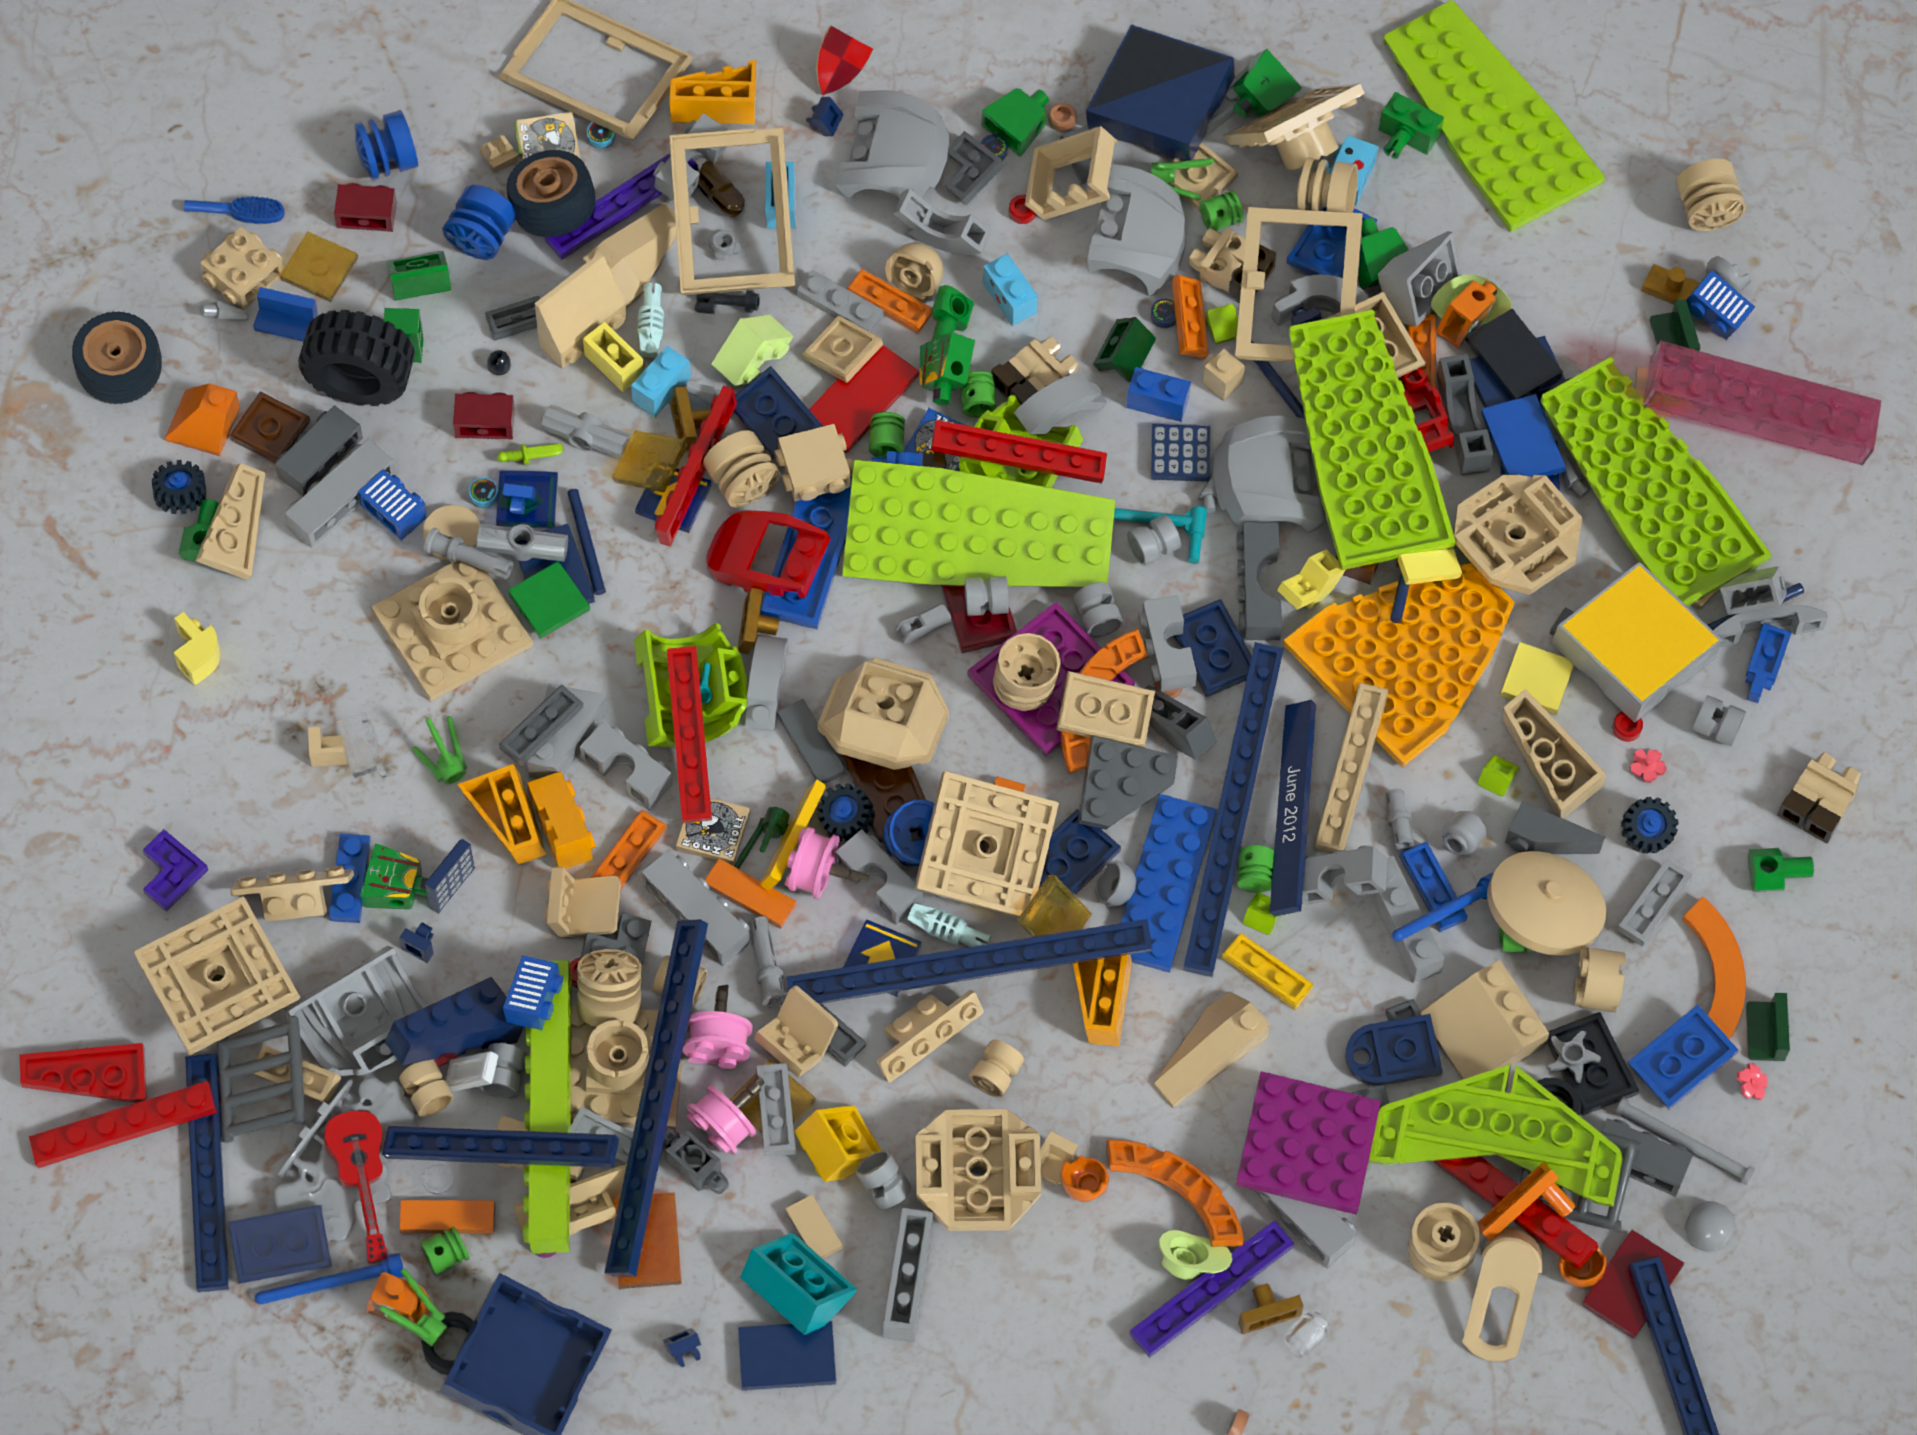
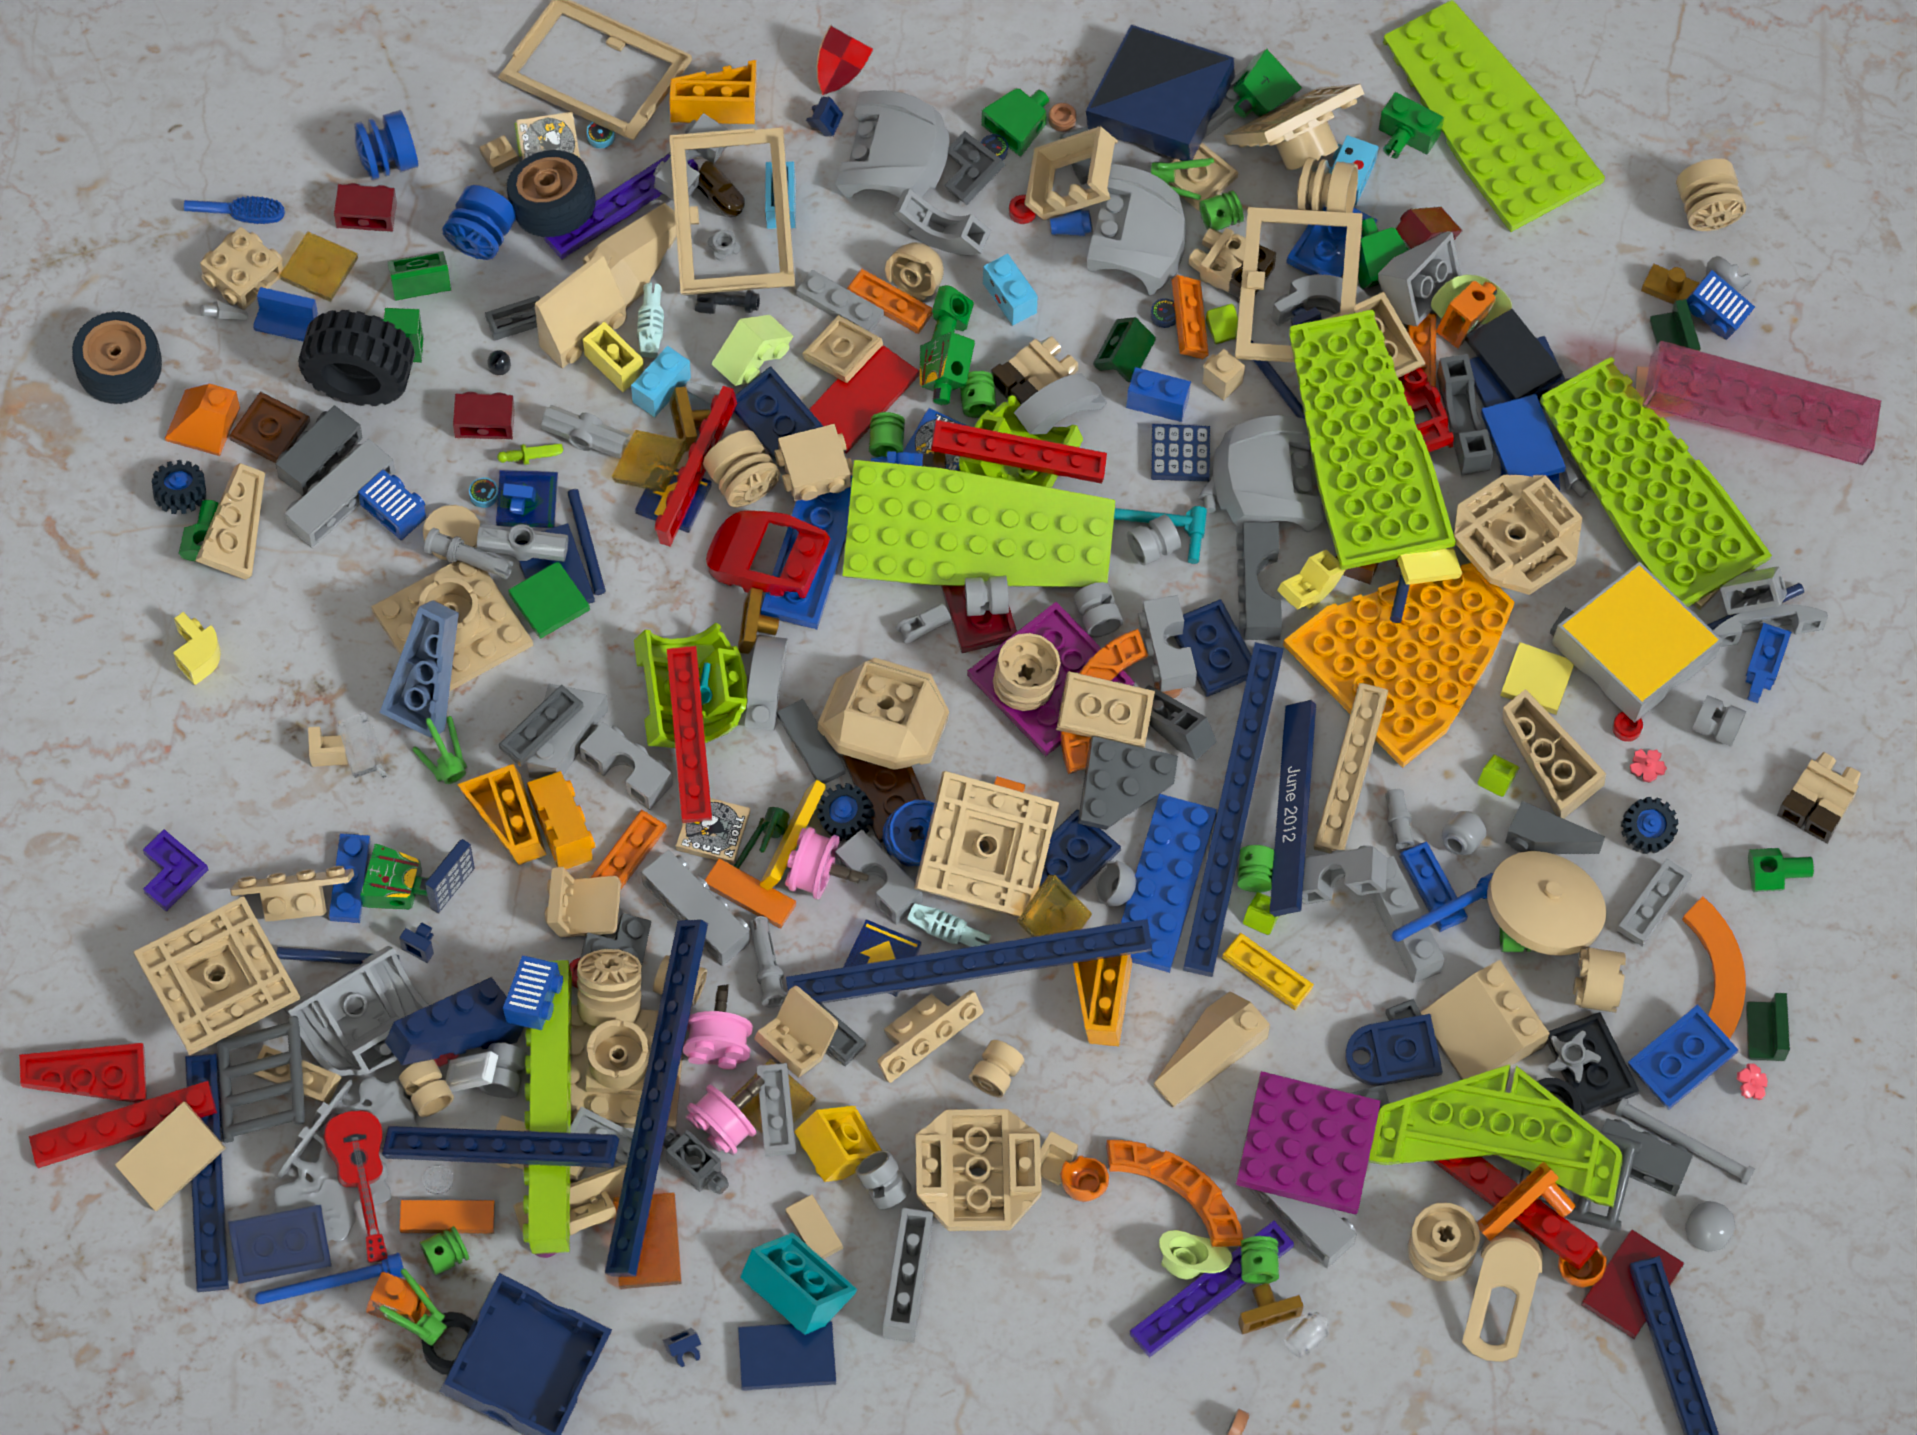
none -> tan tile [115,1102,226,1211]
none -> dark blue bar [277,947,399,965]
none -> sand blue wedge [379,600,459,738]
none -> blue cone [1050,209,1092,236]
none -> bright green piece [1241,1236,1279,1284]
none -> dark red brick [1395,207,1462,249]

